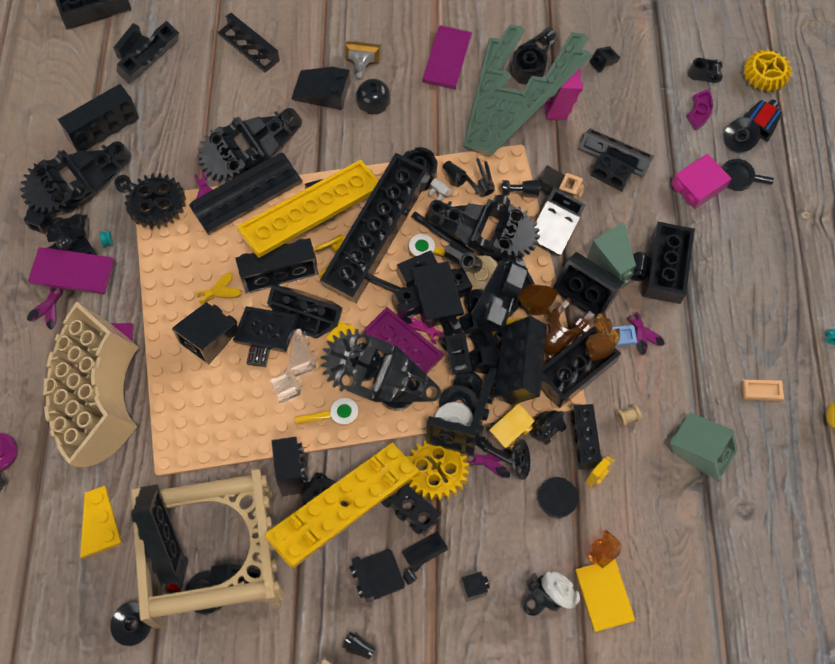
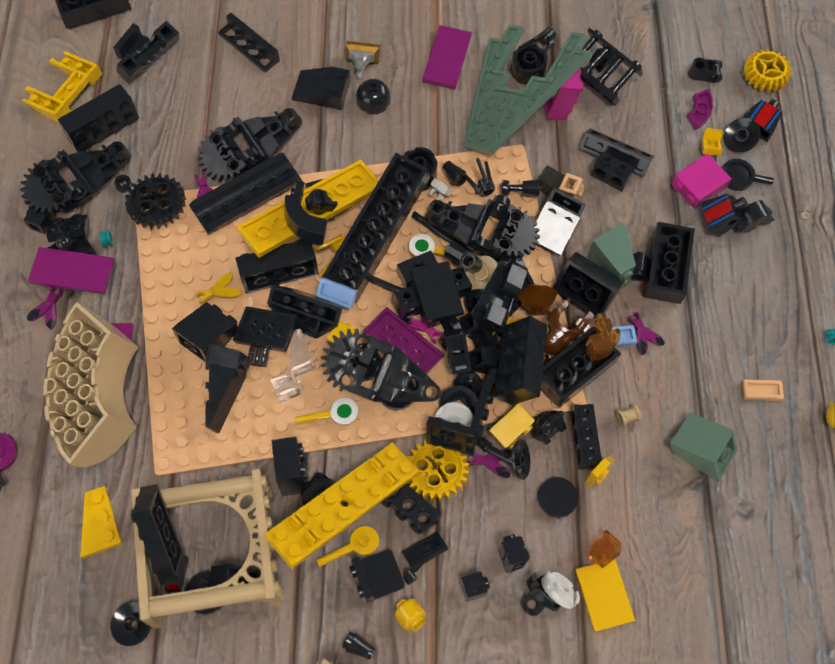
none -> yellow wedge [22,51,103,123]
none -> black wedge [205,344,250,433]
none -> black arch [284,181,328,246]
none -> black piece [305,189,338,214]
none -> light blue tile [316,277,358,309]
none -> yellow piece [316,526,379,567]
none -> yellow head [395,599,426,632]
none -> black brick [498,534,530,573]
none -> black fence [580,27,643,106]
none -> black torso [700,194,748,237]
none -> yellow bracket [701,128,723,156]
none -> black brick [736,200,774,232]

